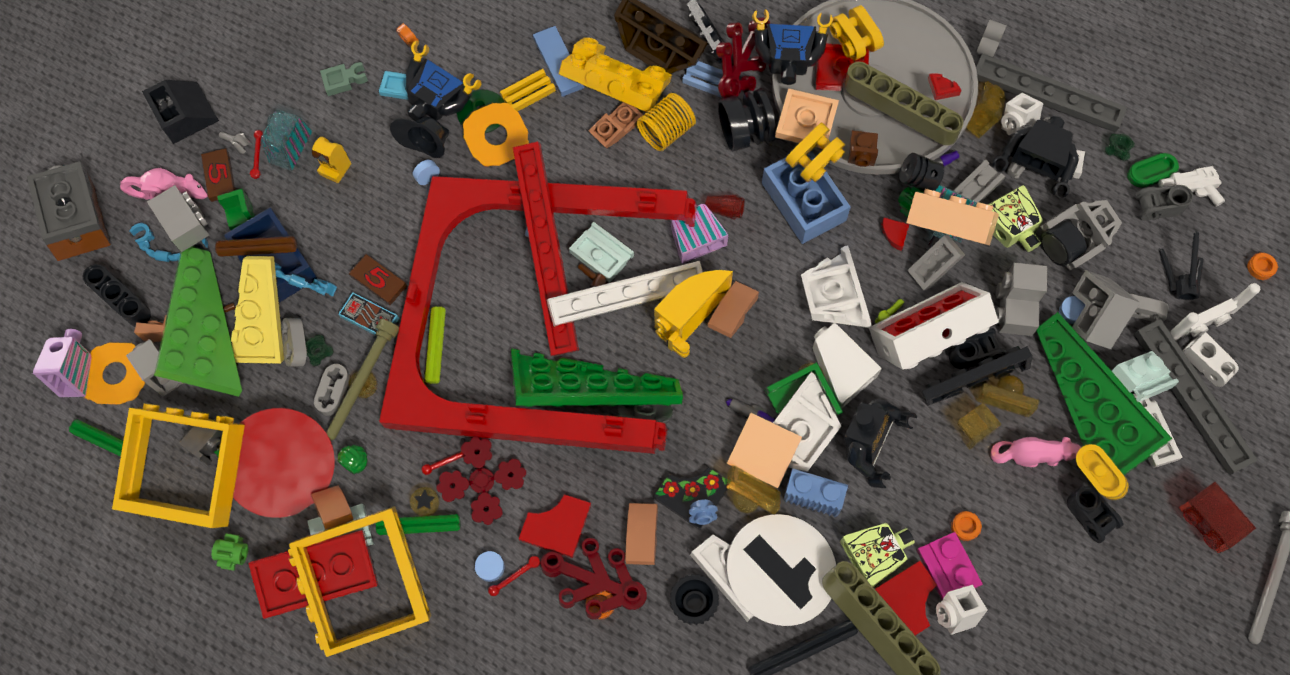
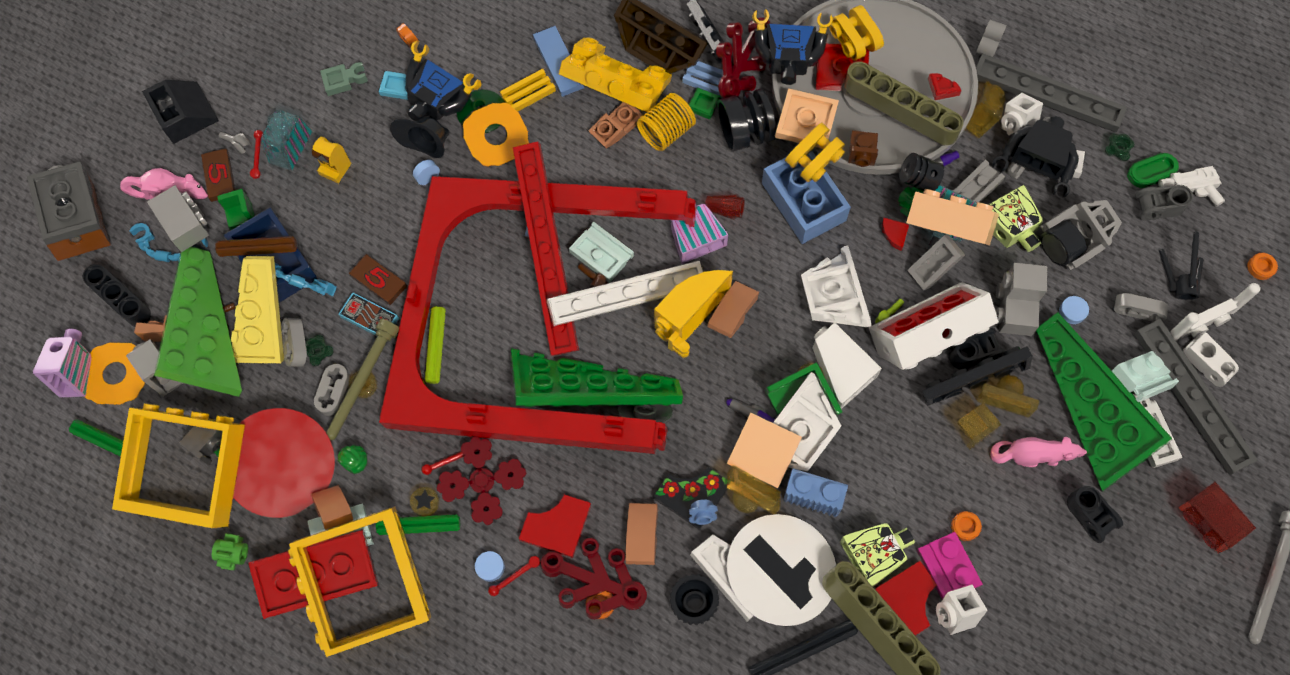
black torso [845,399,917,488] -> none
light grey brick [1072,270,1140,349] -> none
yellow brick [1076,444,1129,500] -> none
none -> green tile [689,88,721,120]

